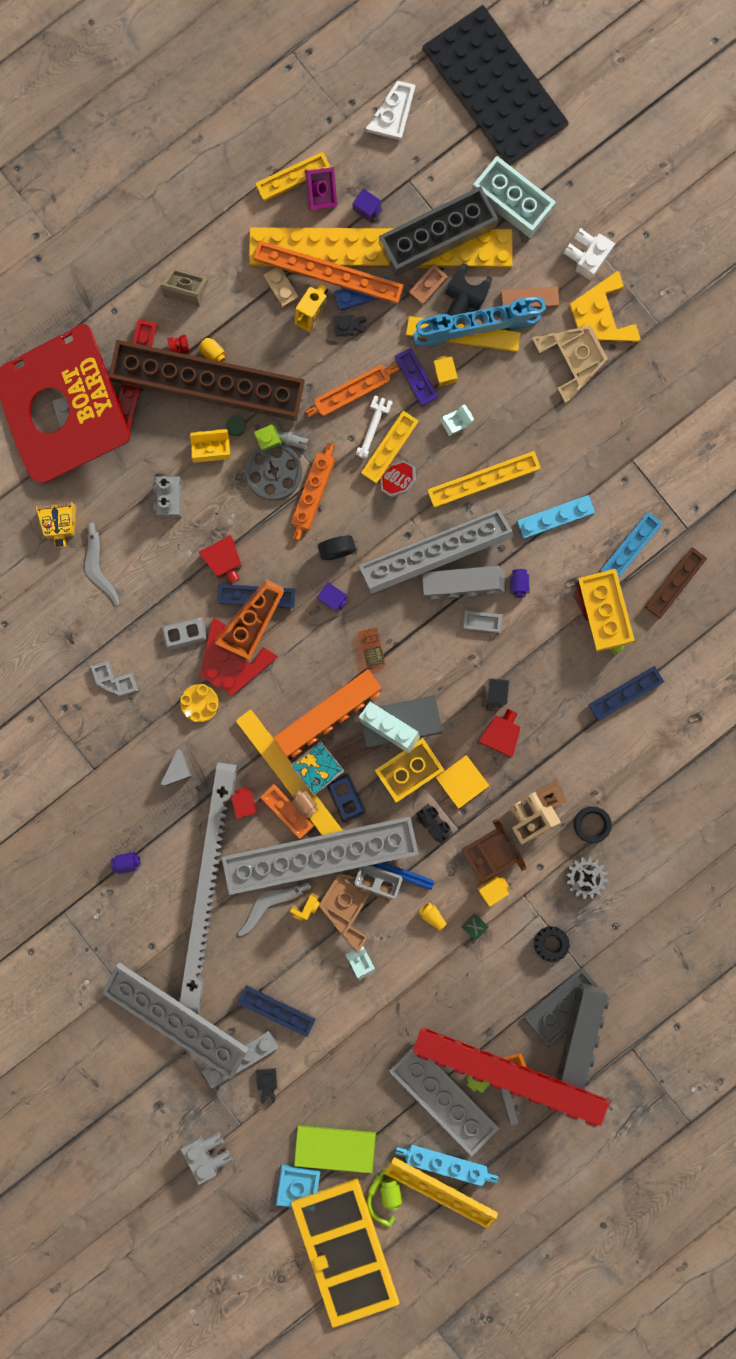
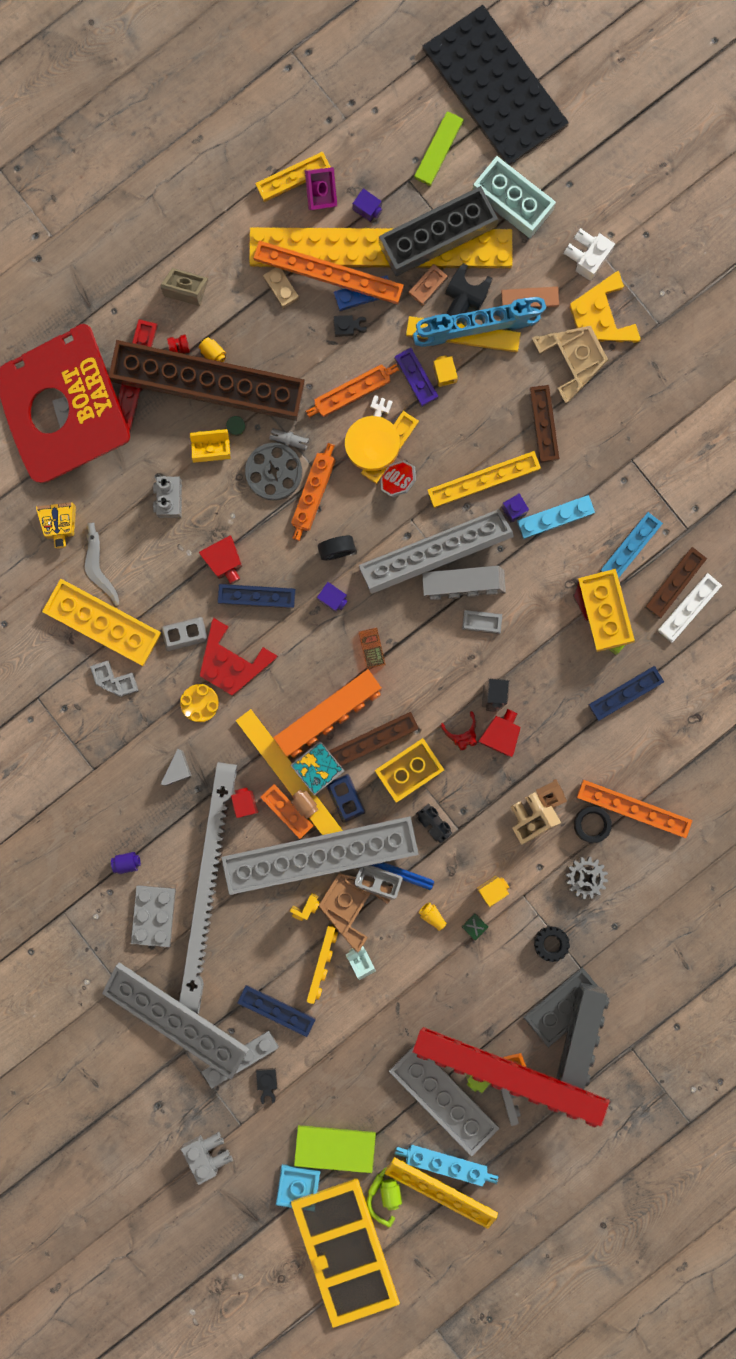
orange wedge [215,579,284,660] -> none
light grey piece [238,881,312,936] -> none
lime brick [254,425,282,451] -> none
yellow torso [294,284,328,333] -> none
light aqua brick [359,702,420,753] -> none
dark grey tile [360,695,443,749] -> none
white wing [365,81,415,141] -> none
yellow tile [436,755,489,809] -> none
light aqua bracket [440,405,474,436] -> none
reddish brown piece [462,819,526,883] -> none
dark purple brick [510,569,530,598] -> none
none -> yellow plate [42,578,162,666]
none -> light grey plate [131,885,176,947]
none -> yellow plate [307,924,338,1004]
none -> yellow piece [345,416,400,471]
none -> lime tile [414,111,464,186]
none -> red helmet [440,711,477,751]
none -> dark purple brick [501,493,529,523]
none -> reddish brown plate [530,385,559,463]
none -> orange plate [576,780,693,838]
none -> white tile [657,573,722,643]

